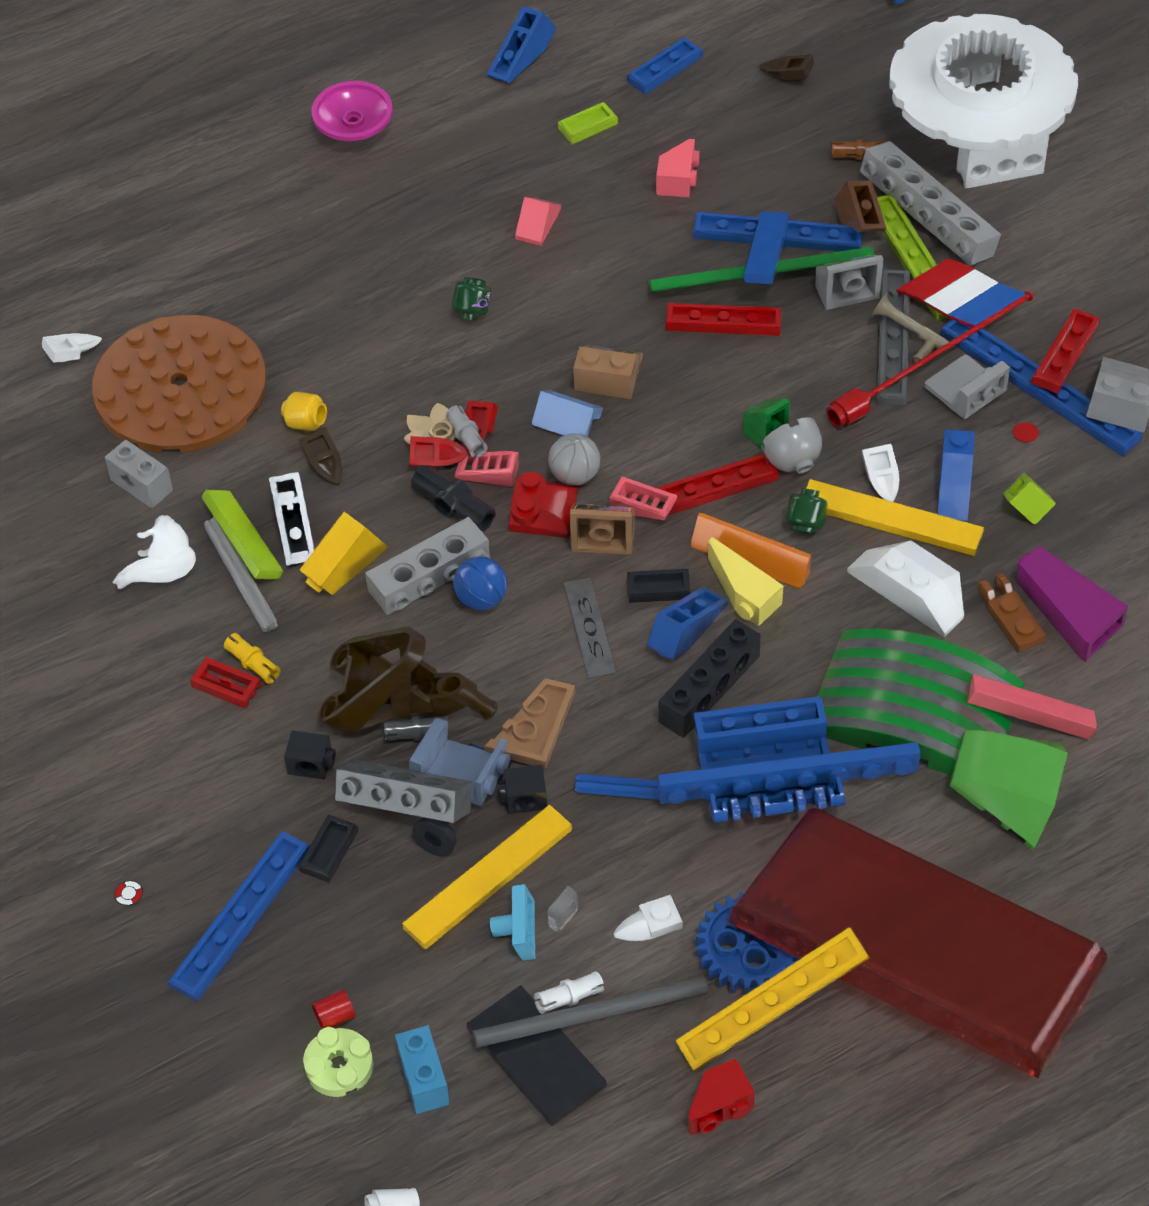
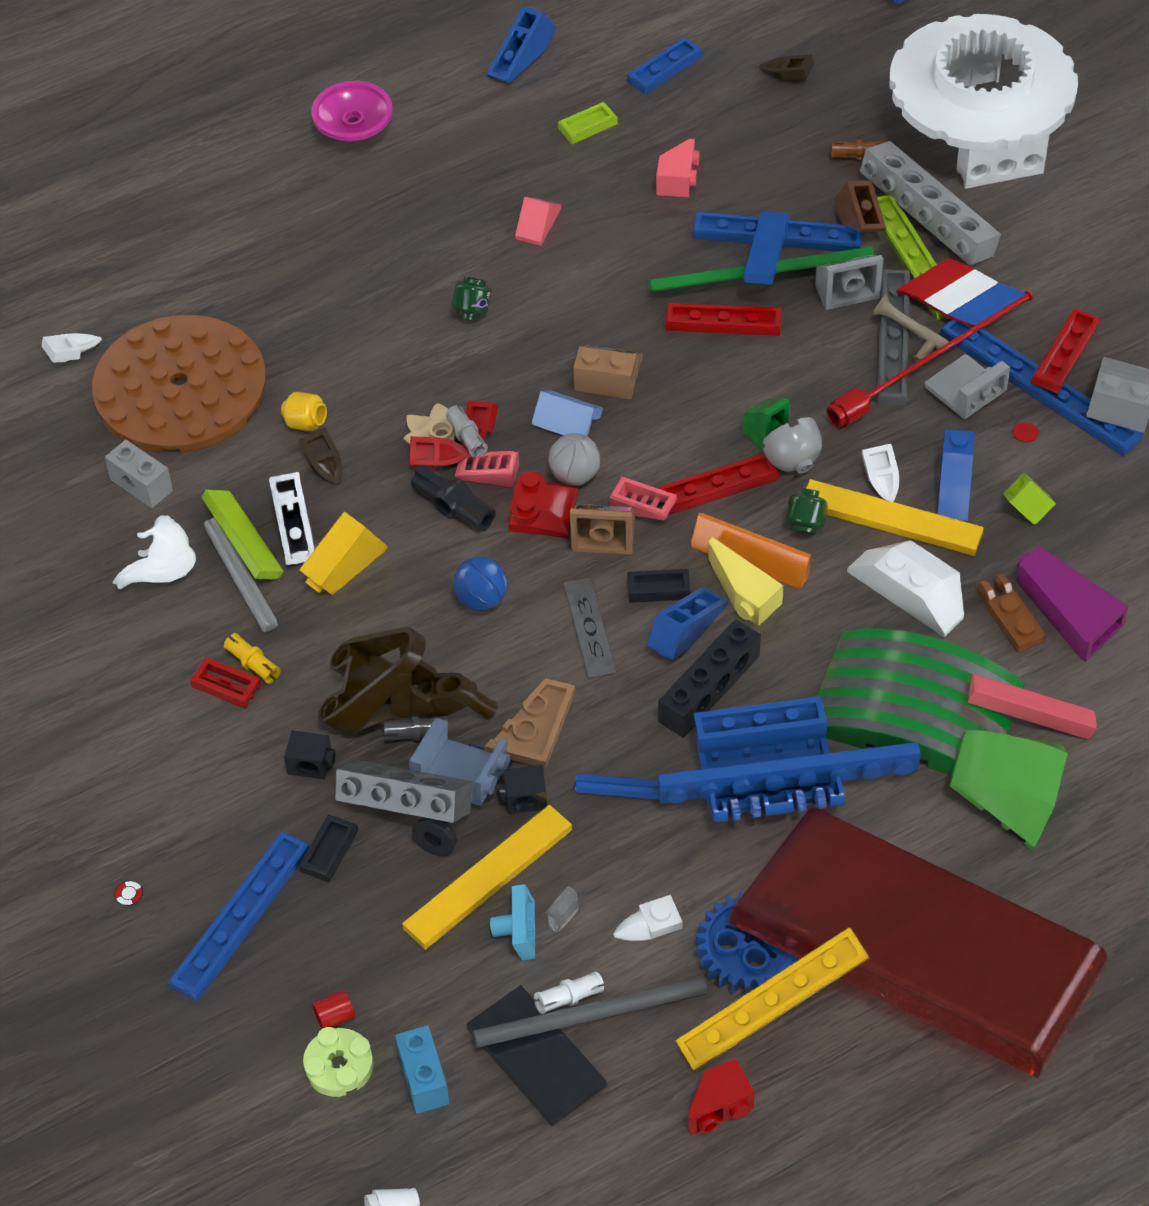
light grey brick [365,517,490,615] -> none

